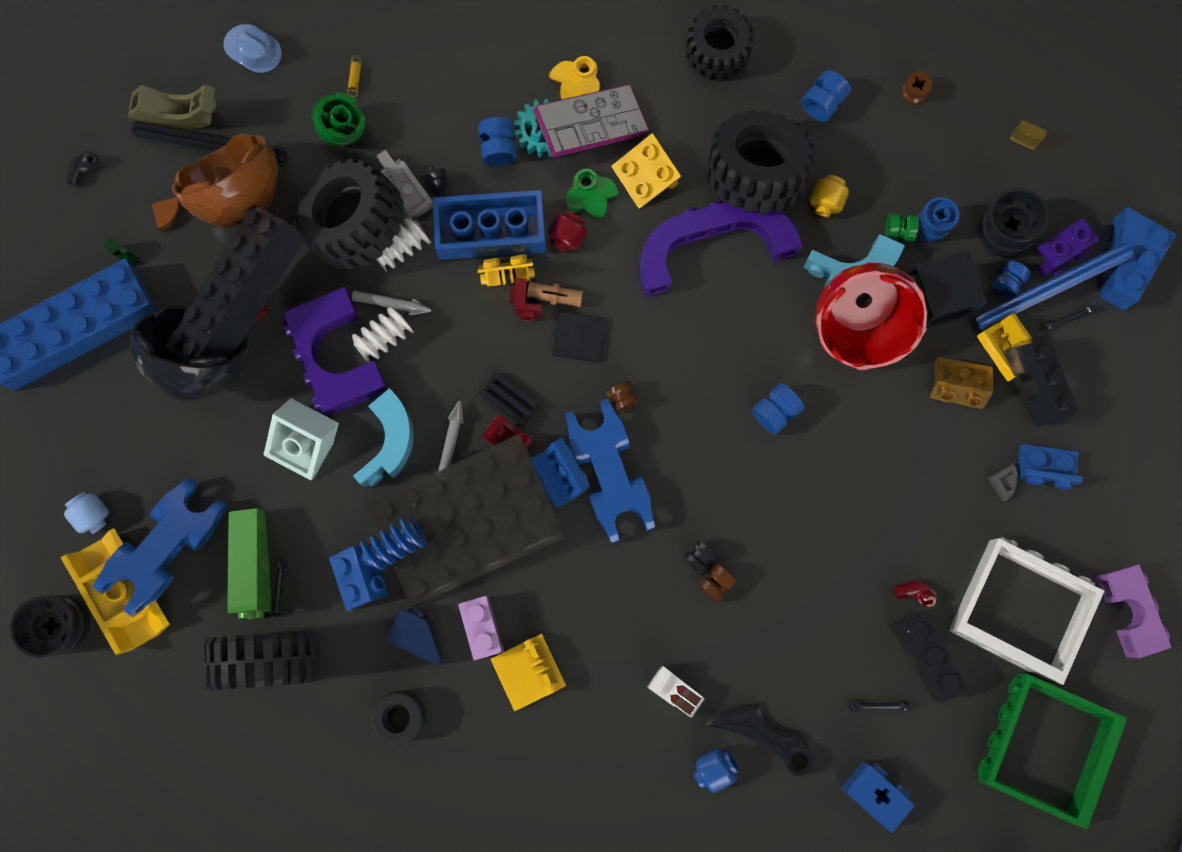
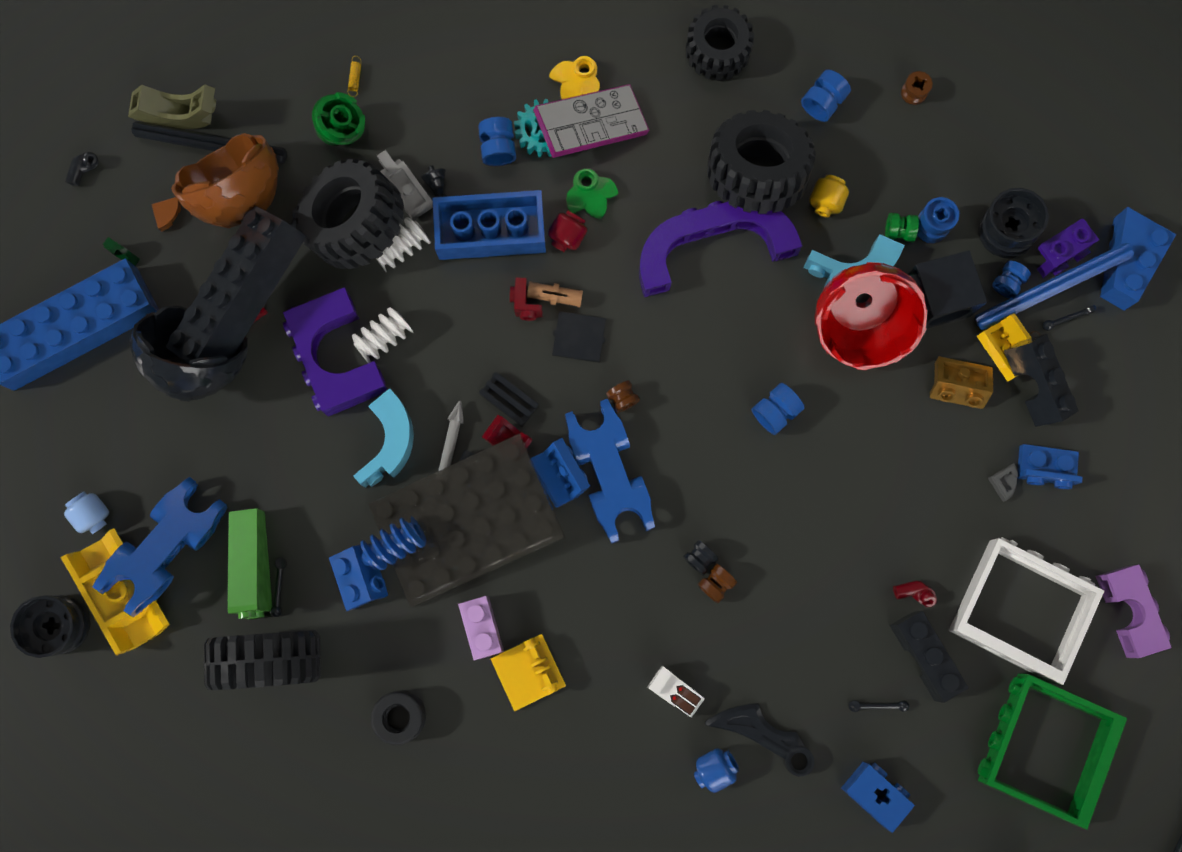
medium blue piece [223,24,282,73] -> none
light aqua slope [264,398,339,480] -> none
light grey piece [352,290,431,315] -> none
dark blue slope [386,607,444,665] -> none
yellow hinge [477,254,535,287] -> none
yellow hinge [611,133,682,209] -> none
clear yellow tile [1010,120,1047,150] -> none

